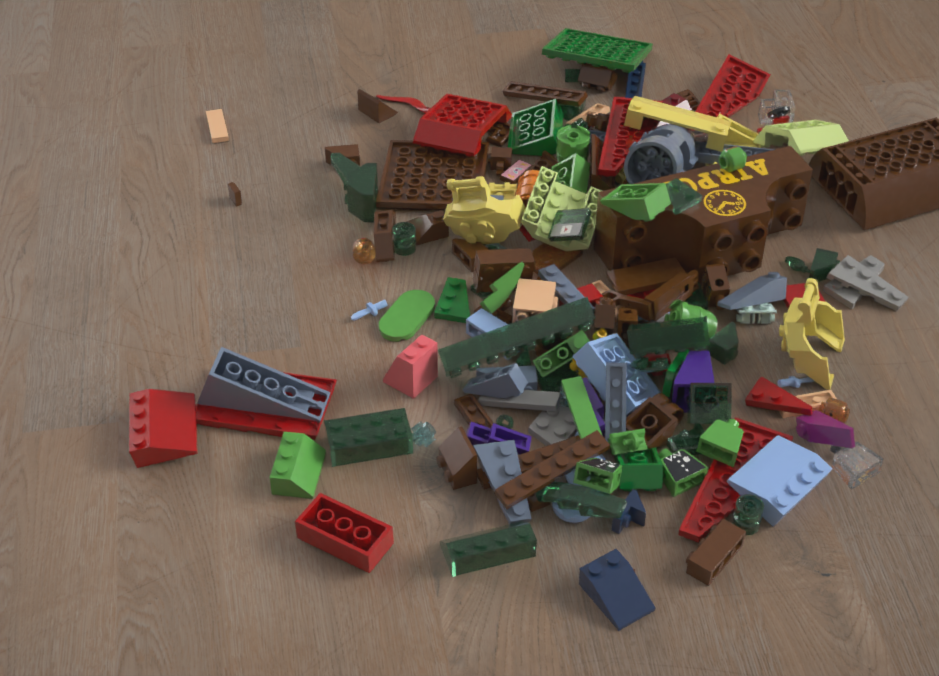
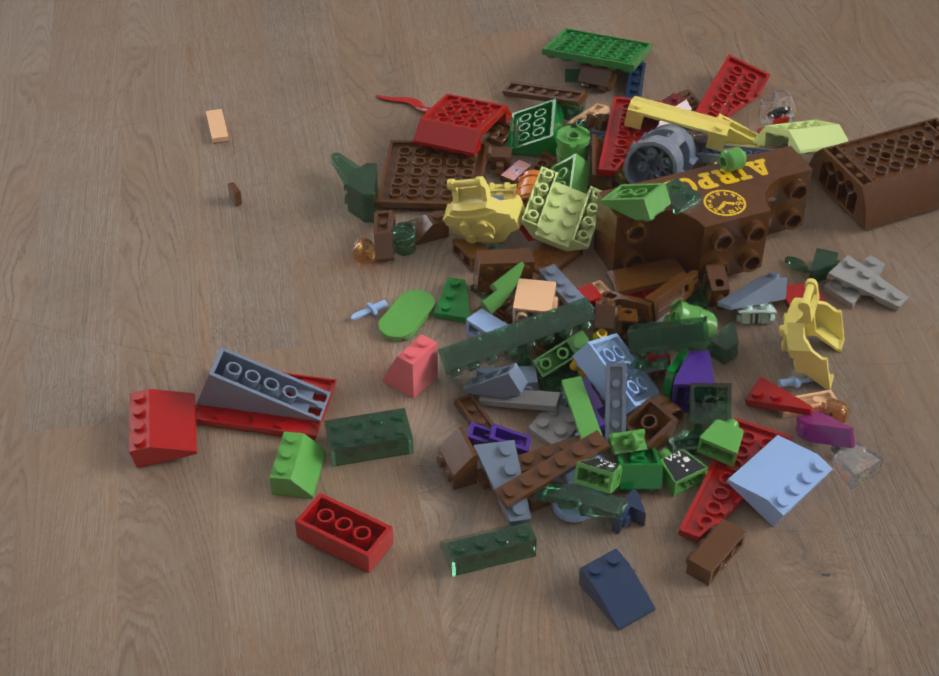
reddish brown slope [325,144,360,171] -> none
reddish brown slope [357,89,398,123] -> none
clear light blue gear [411,421,436,447] -> none
clear green hinge [496,414,514,429] -> none
clear green tile [548,208,592,242] -> none
clear green wheel [732,494,764,535] -> none

